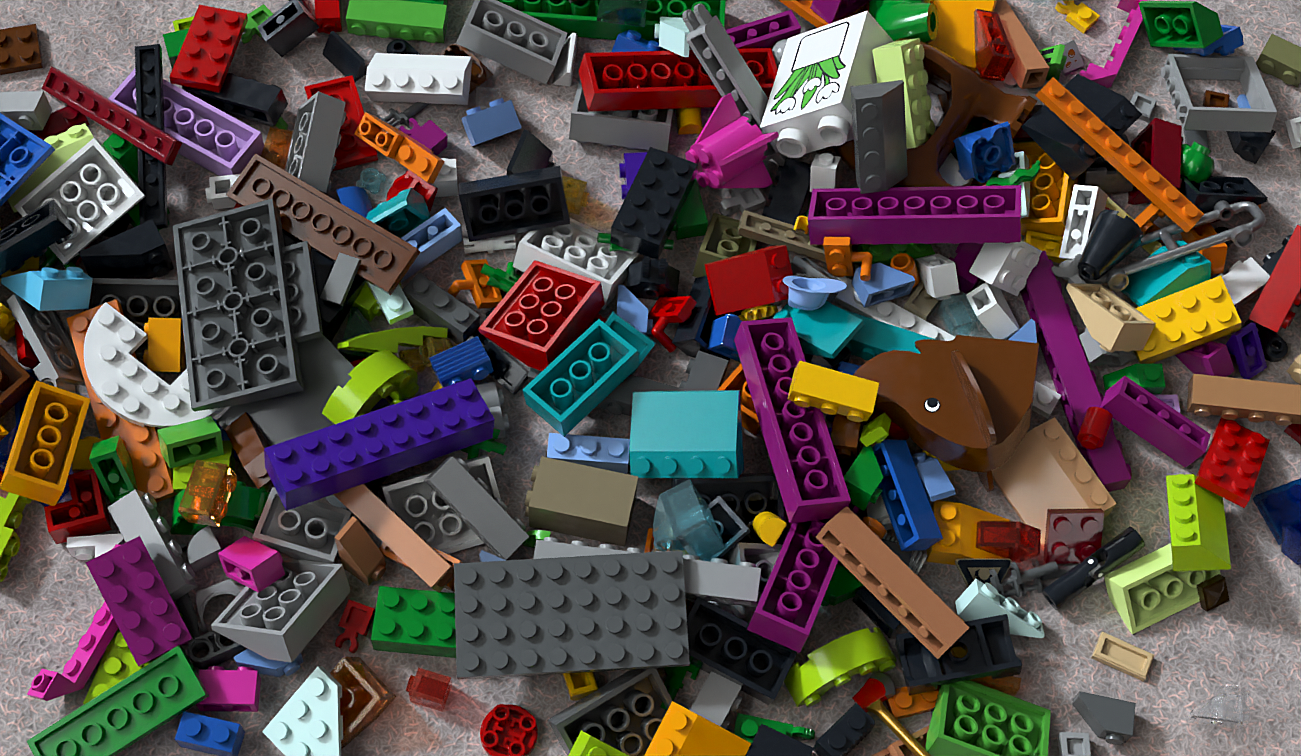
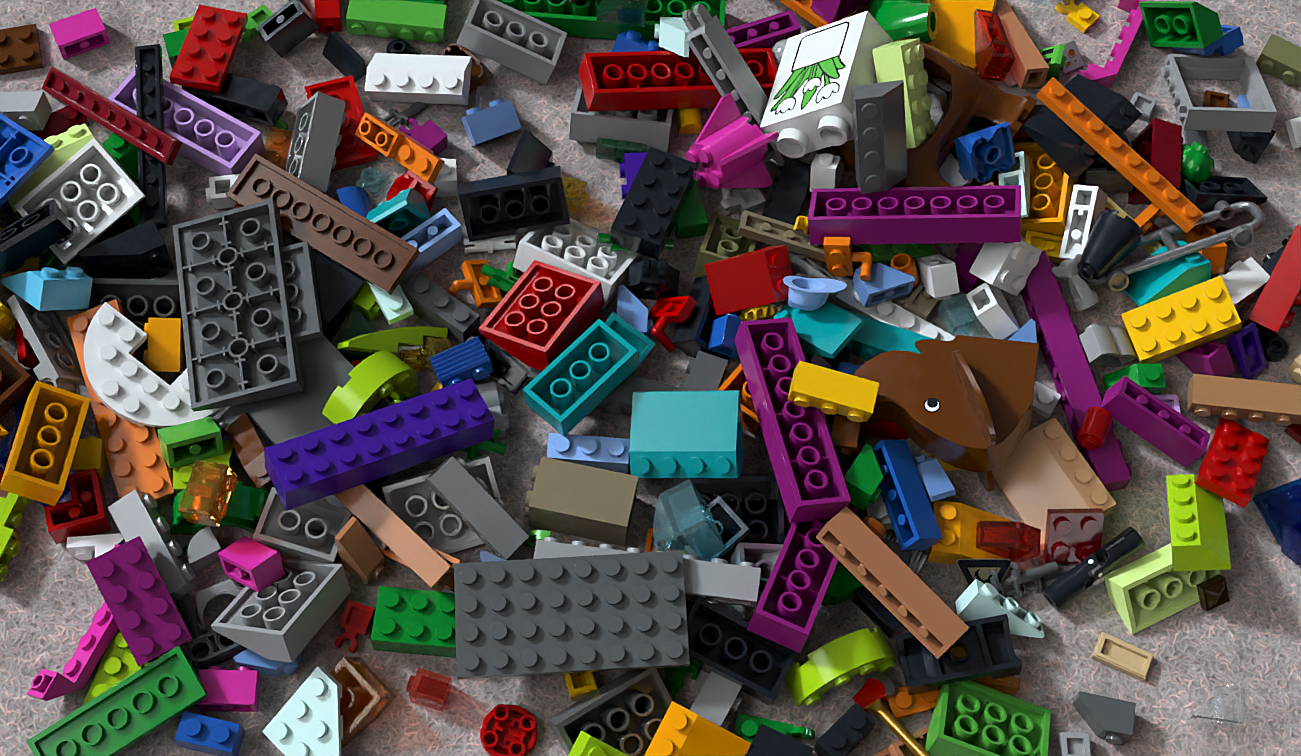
green slope [89,435,138,505] -> none
piece [320,252,362,306] -> none
white slope [553,33,577,86] -> none
yellow brick [753,512,787,547] -> none
lime plate [860,413,891,447] -> none
green hair [986,160,1041,186] -> none
tan slope [1066,283,1156,353] -> none
none -> dark pink brick [49,8,110,60]
none -> clear green plate [596,138,647,163]

